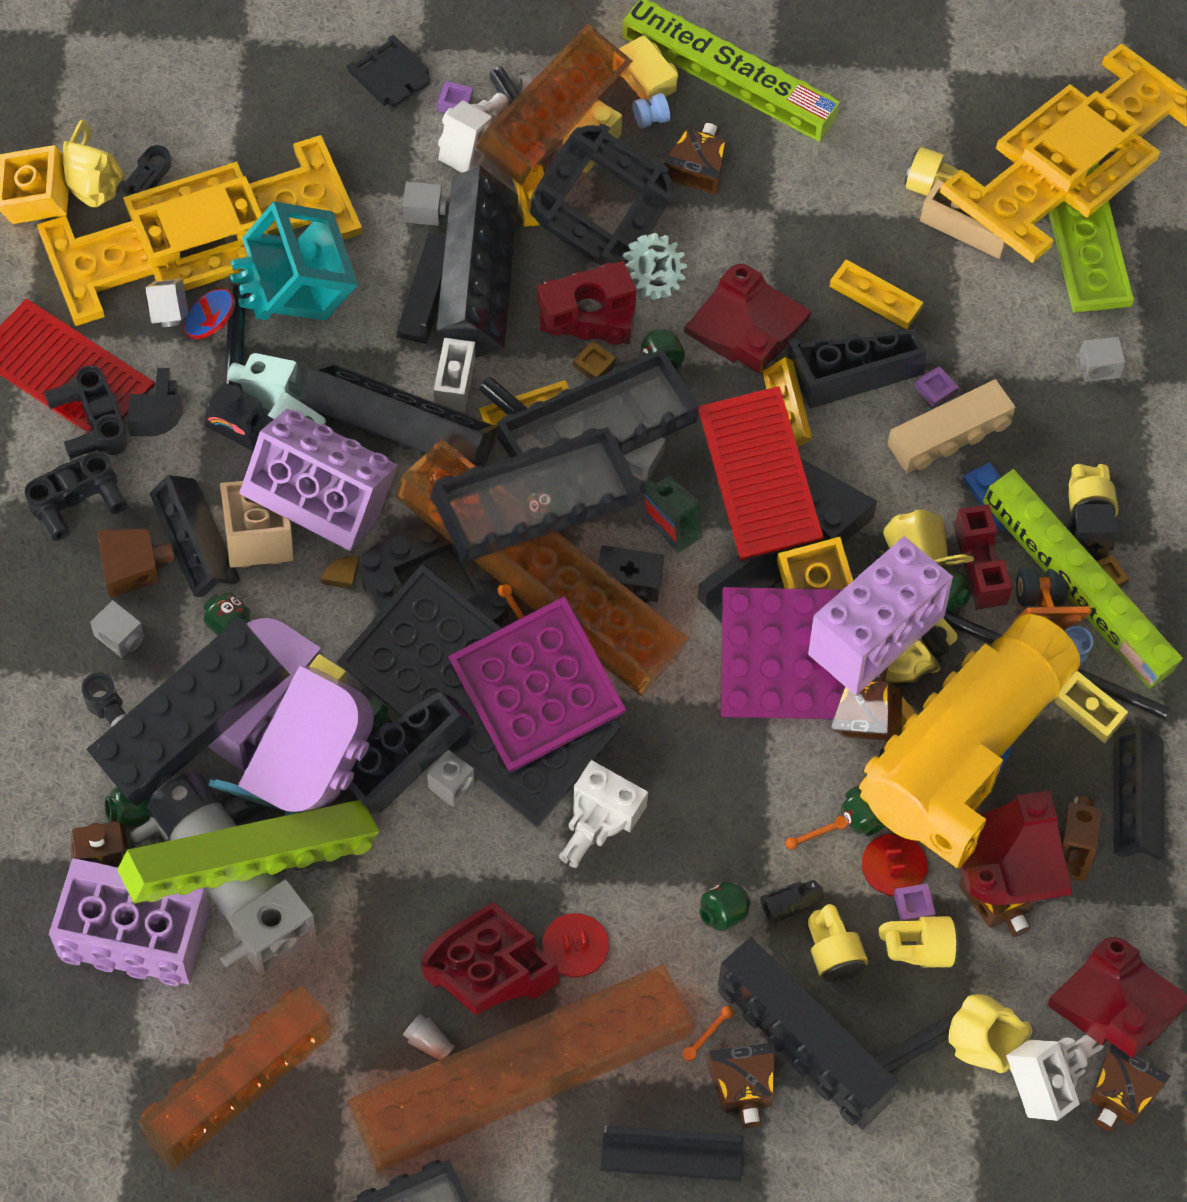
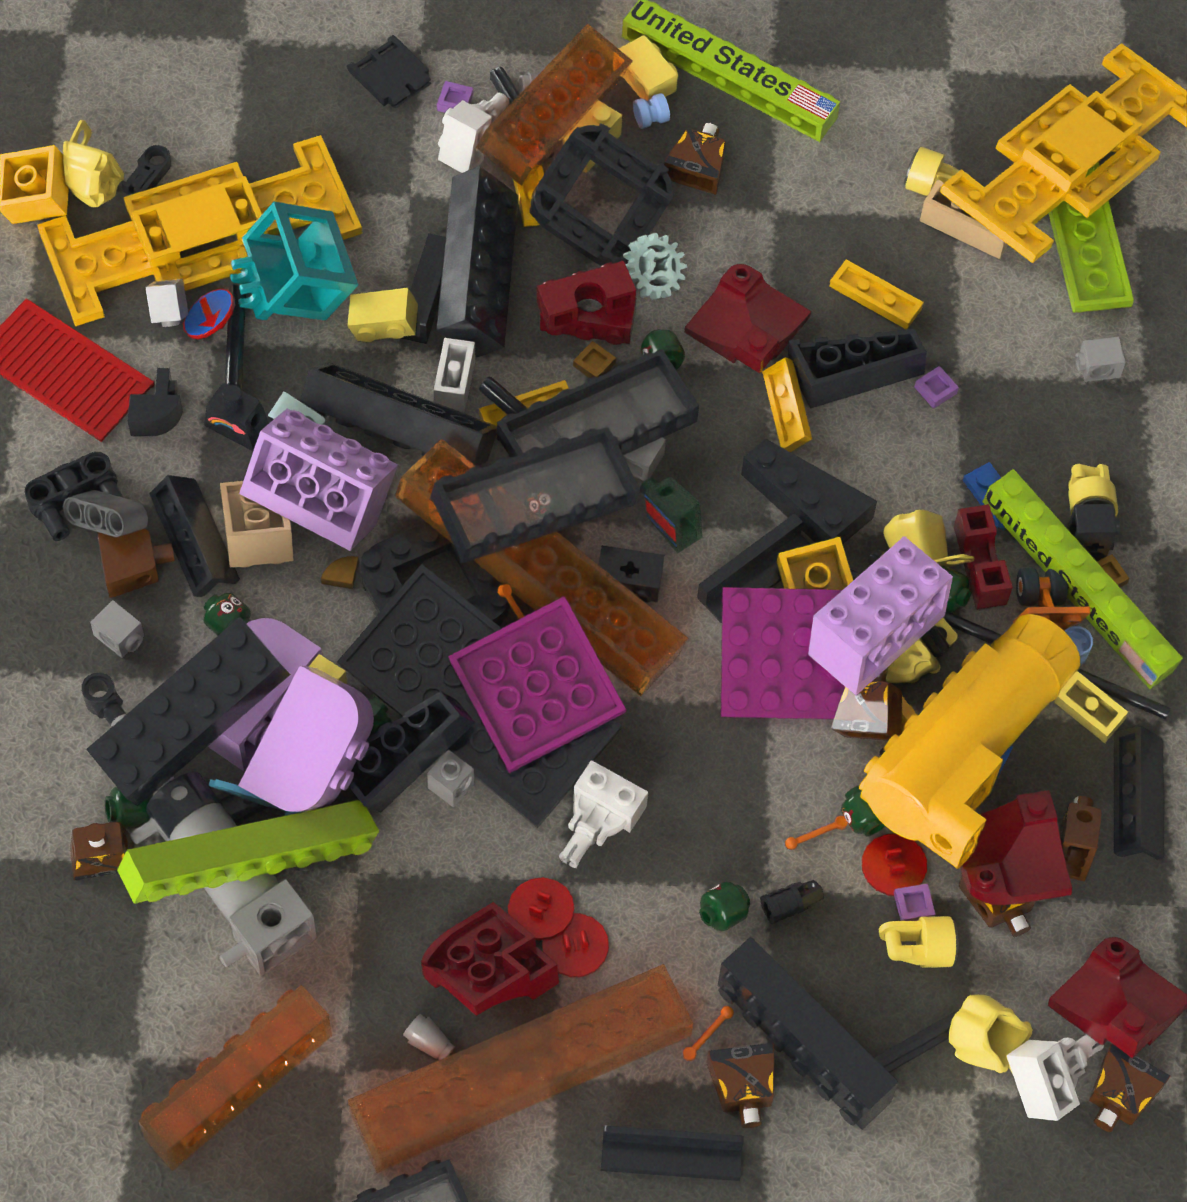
black piece [44,365,127,460] -> none
lavender brick [49,858,211,986] -> none
light aqua torso [228,353,303,410] -> none
light grey brick [402,181,447,226] -> none
red window [699,386,823,560] -> none
light yellow piece [808,904,868,982] -> none
tan brick [887,379,1016,474] -> none
none -> dark grey beam [63,490,148,537]
none -> light yellow brick [347,288,418,342]
none -> red piece [508,877,575,941]

